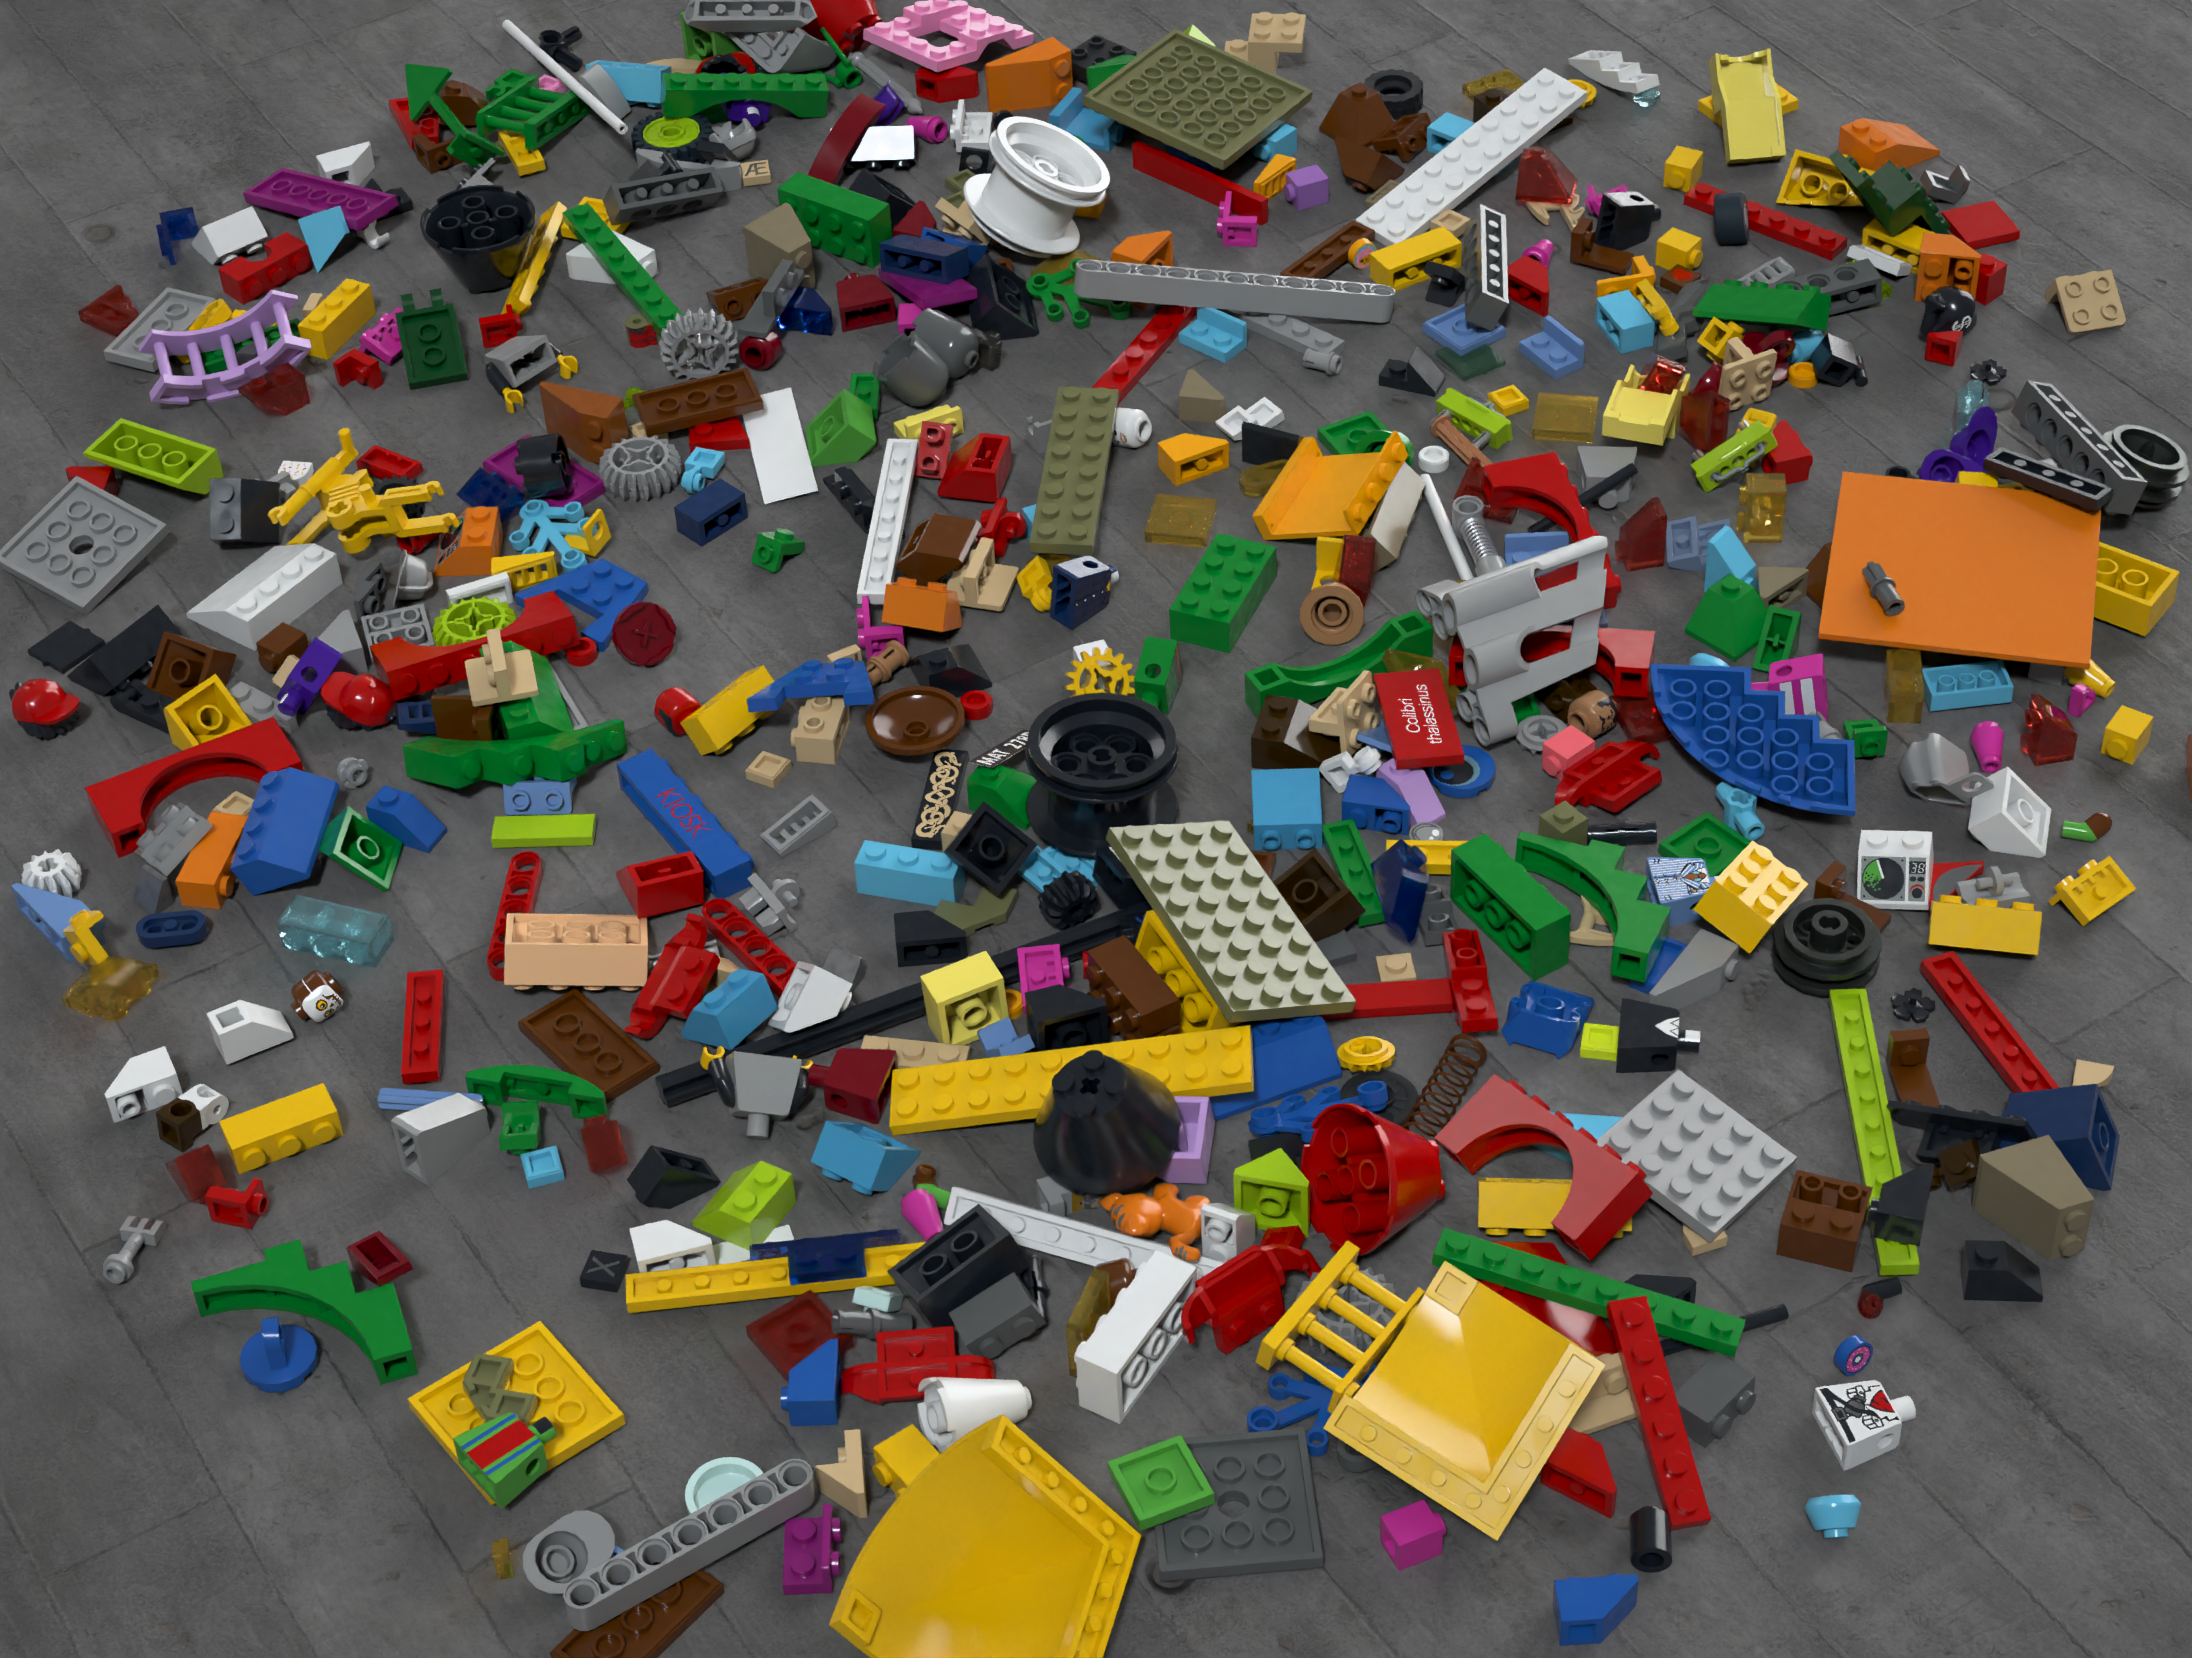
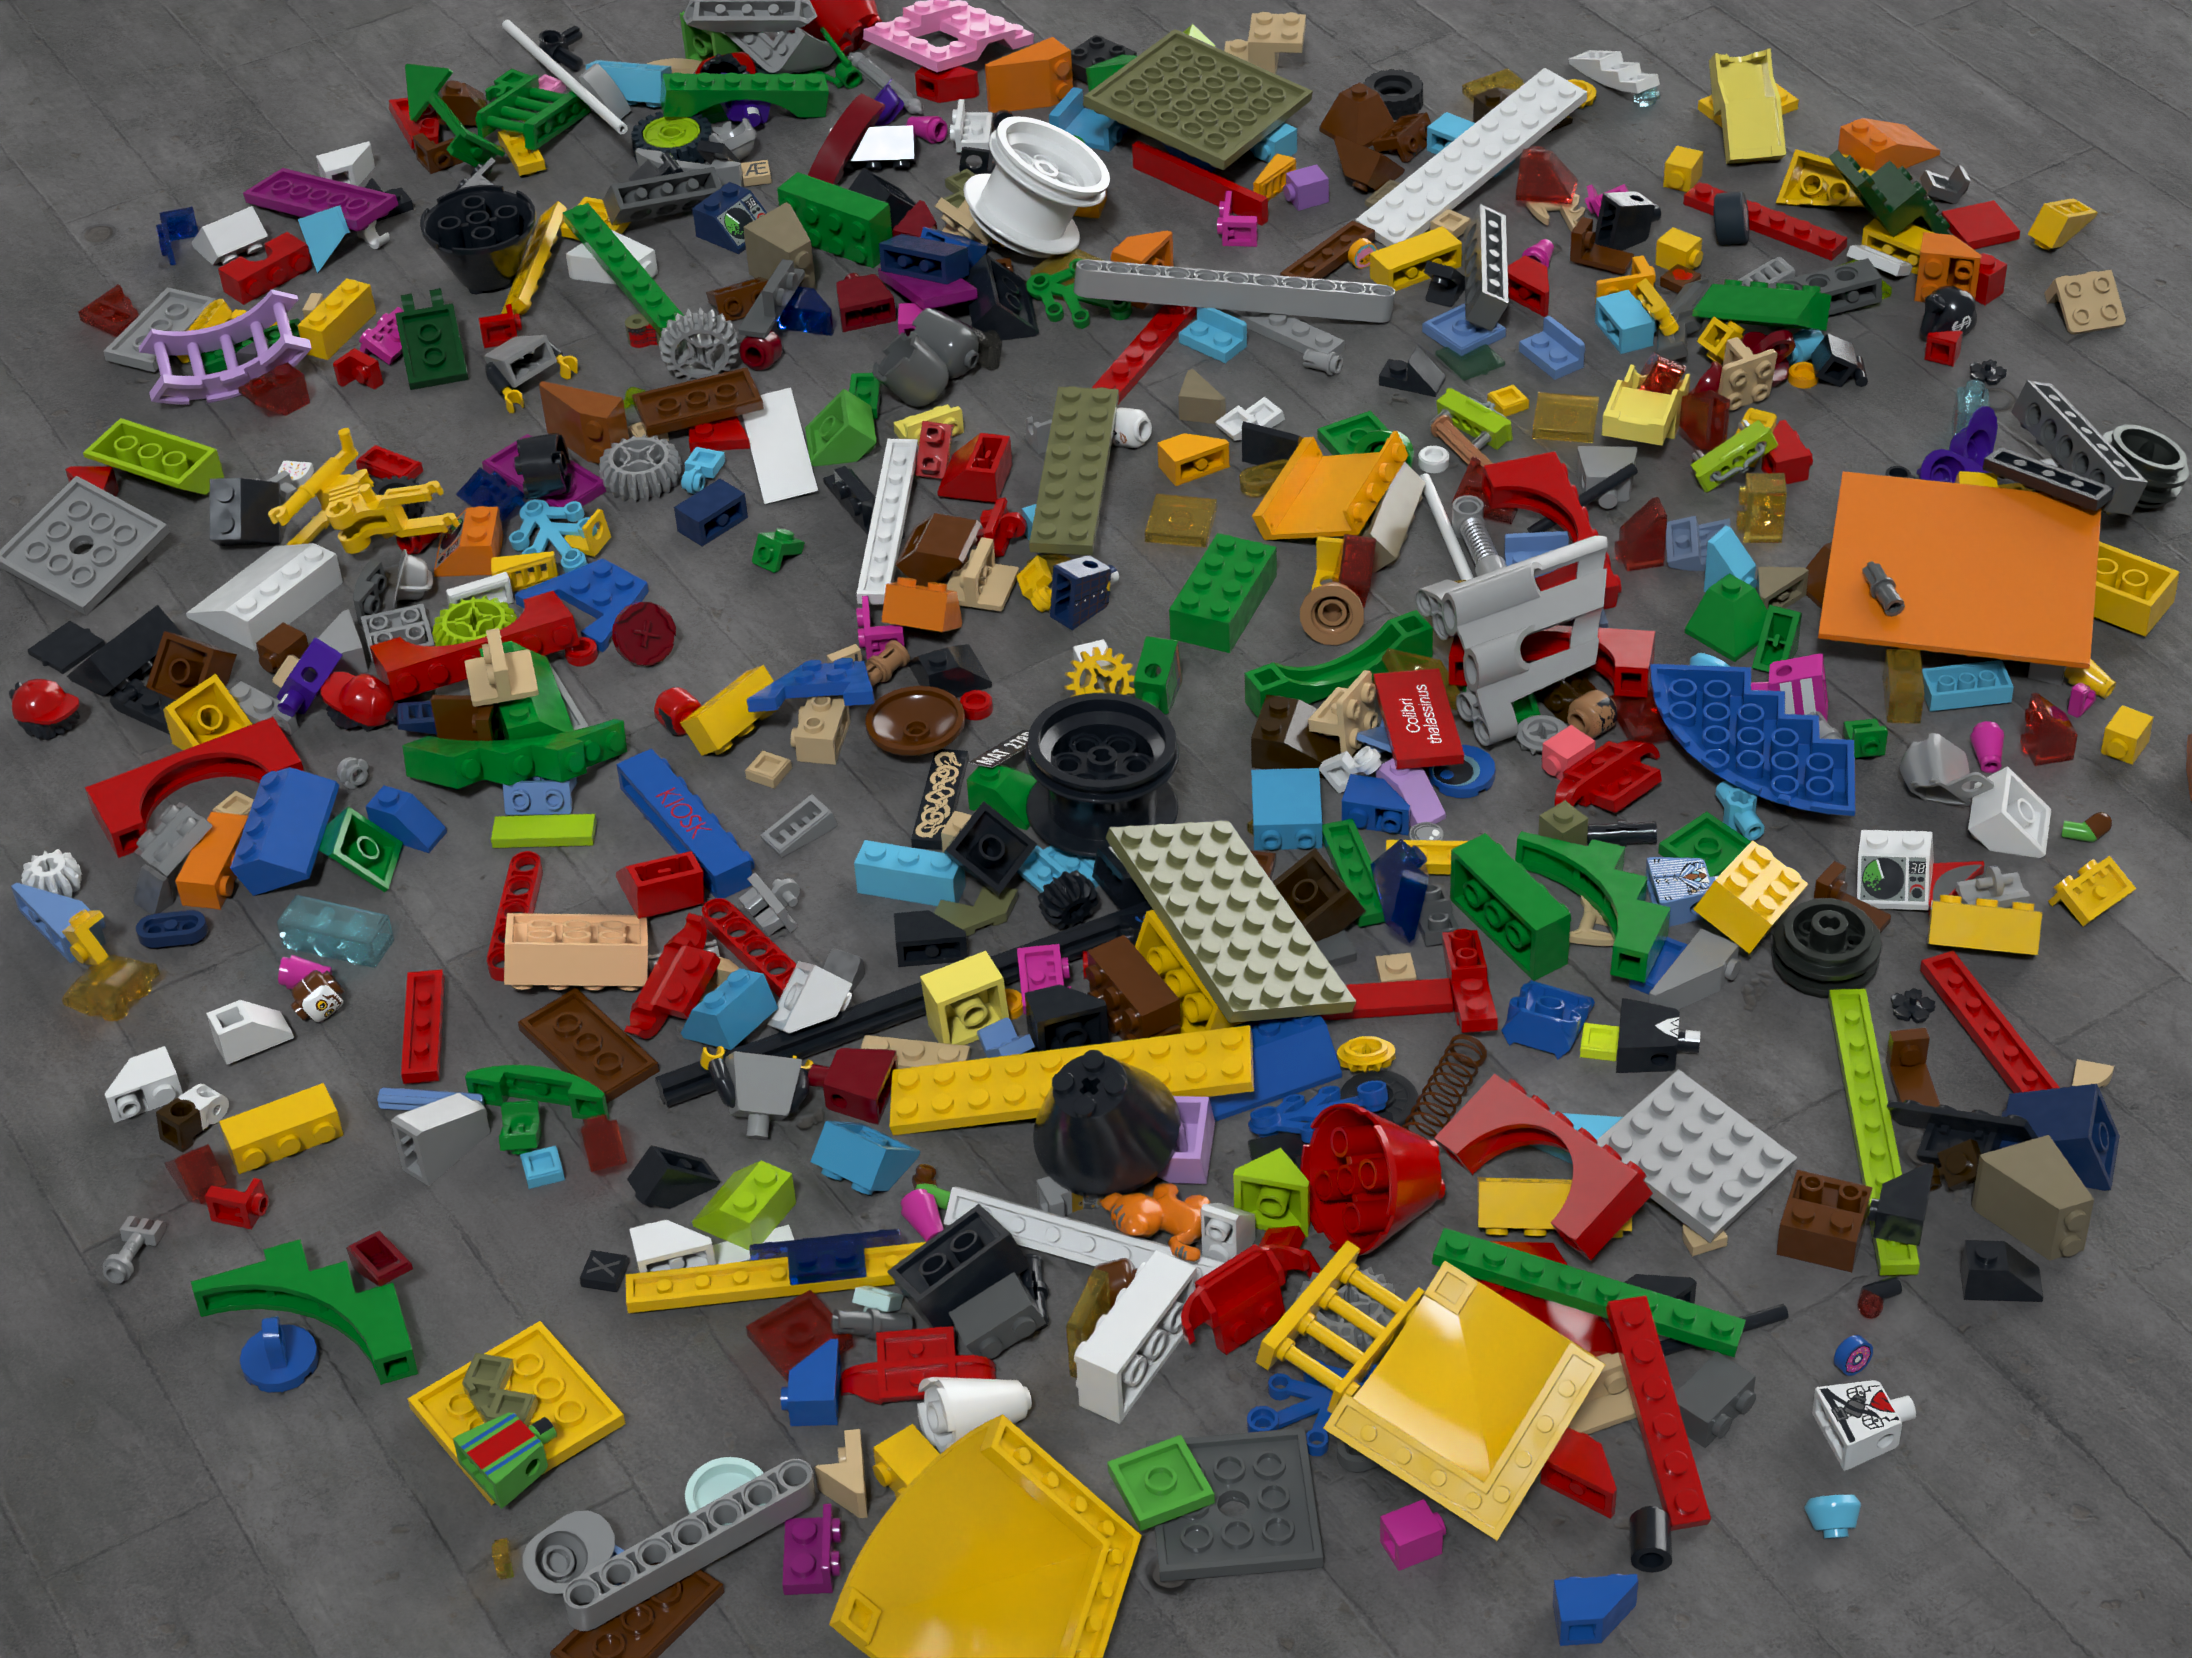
none -> dark pink cone [278,955,332,989]
none -> dark blue slope [692,182,767,254]
none -> yellow slope [2028,198,2098,250]

